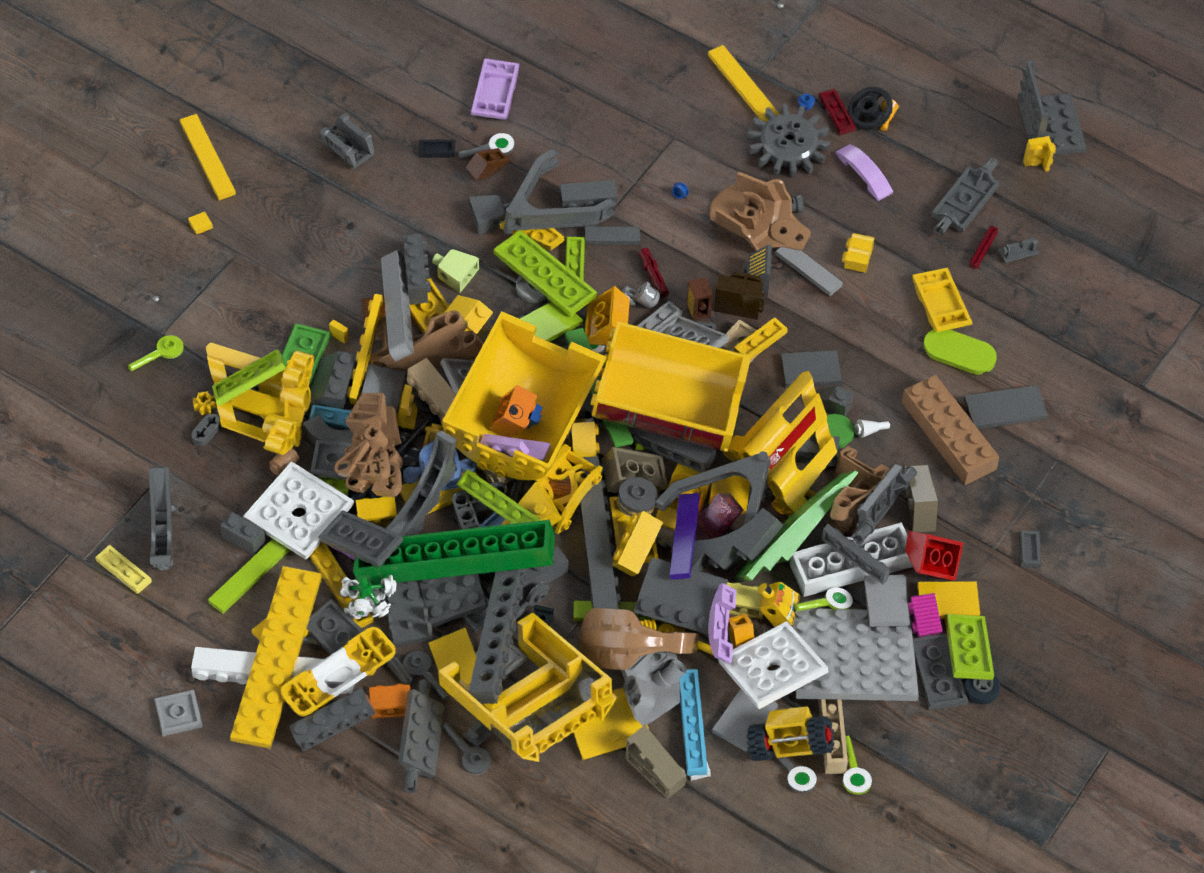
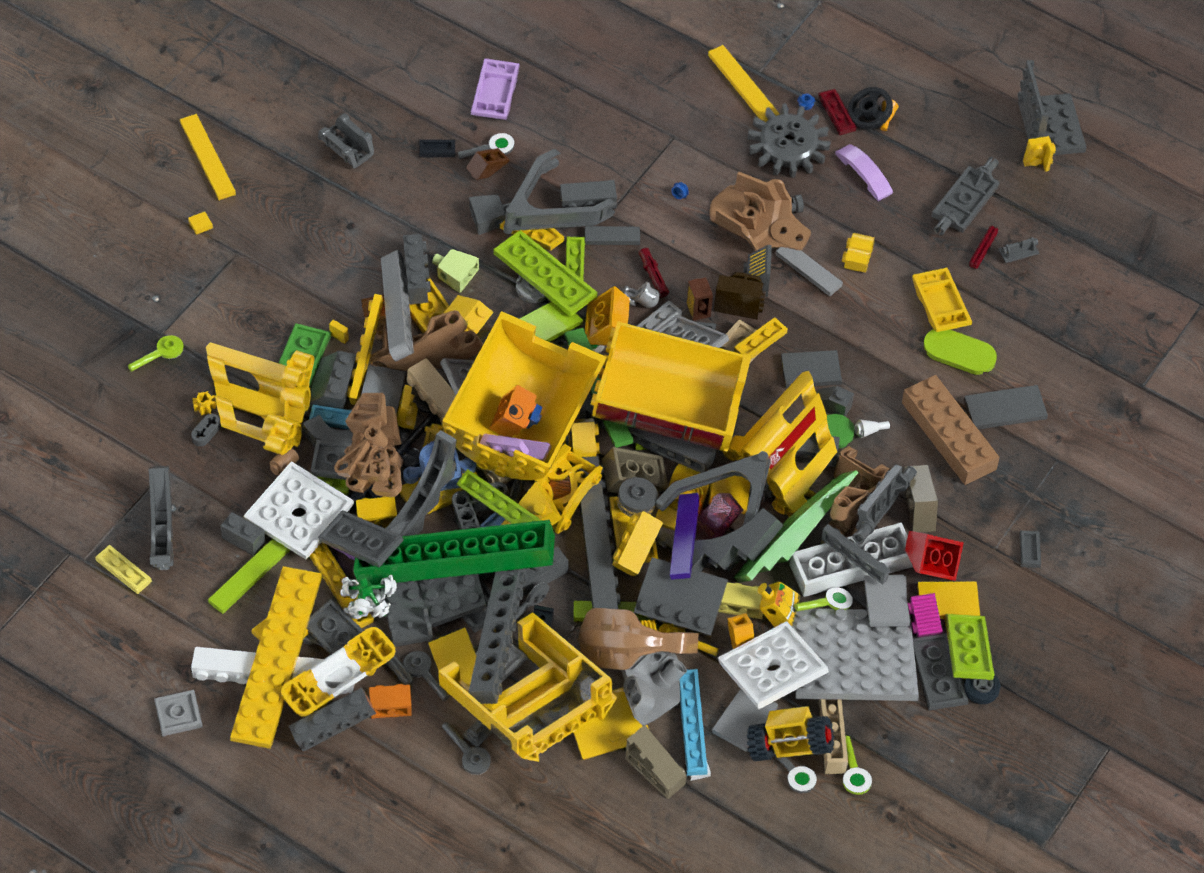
lime tile [212,349,286,406] -> none
dark grey plate [398,679,445,793] -> none
lavender slope [708,583,736,664] -> none

